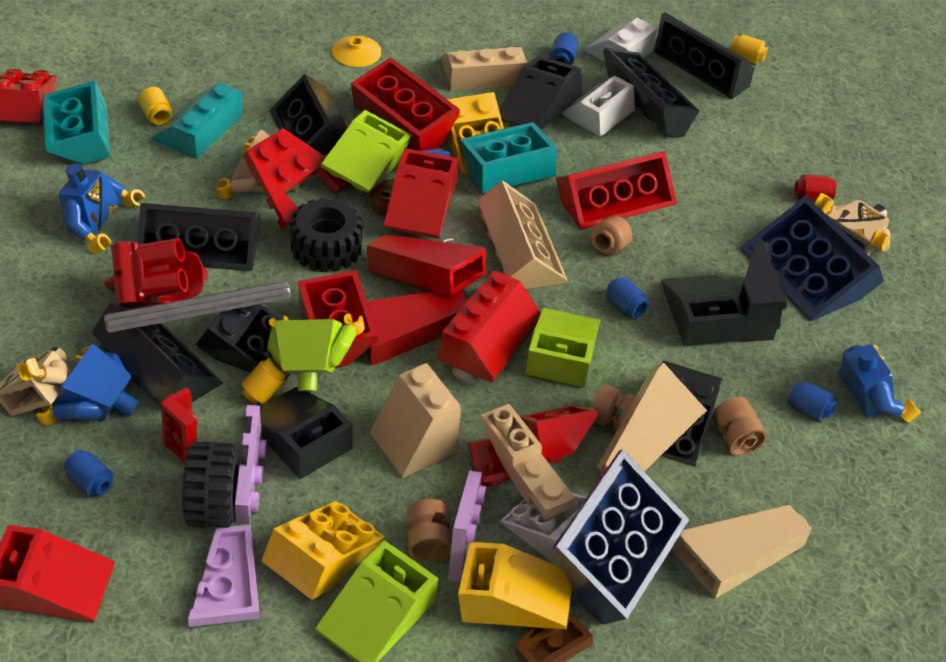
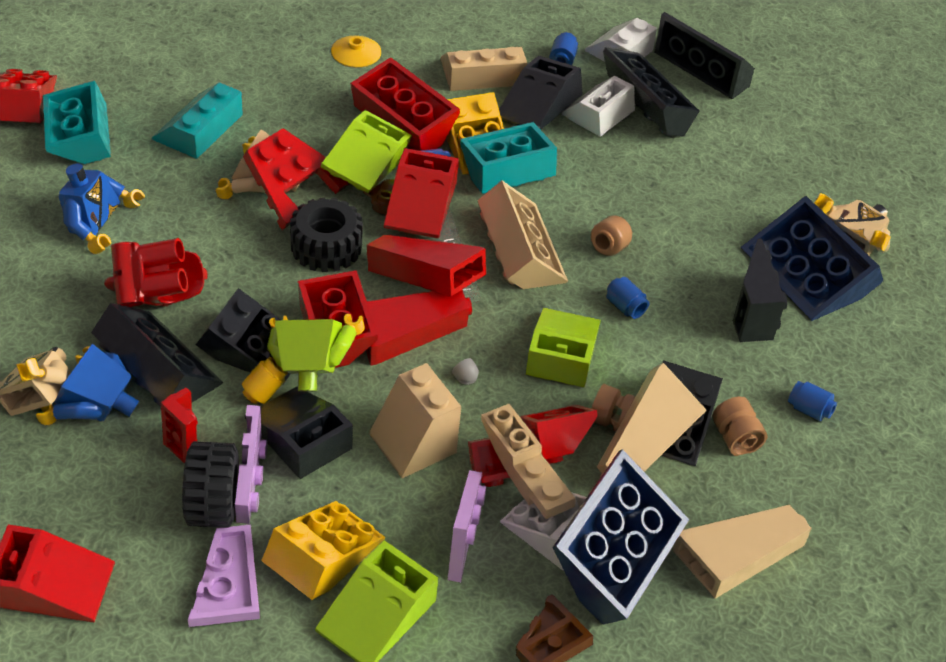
blue brick [64,450,113,497] -> none
flat silver axle [104,281,291,333] -> none
black slope [137,203,261,271] -> none
yellow brick [138,87,172,126] -> none
black slope [270,74,348,155] -> none
medium nougat wheel [406,499,452,561] -> none
red slope [437,270,541,383] -> none
yellow slope [458,542,573,629] -> none
red slope [555,151,677,230] -> none
black slope [661,275,747,346] -> none
yellow brick [730,34,768,65] -> none
red brick [794,174,836,202] -> none
blue torso [840,344,921,423] -> none

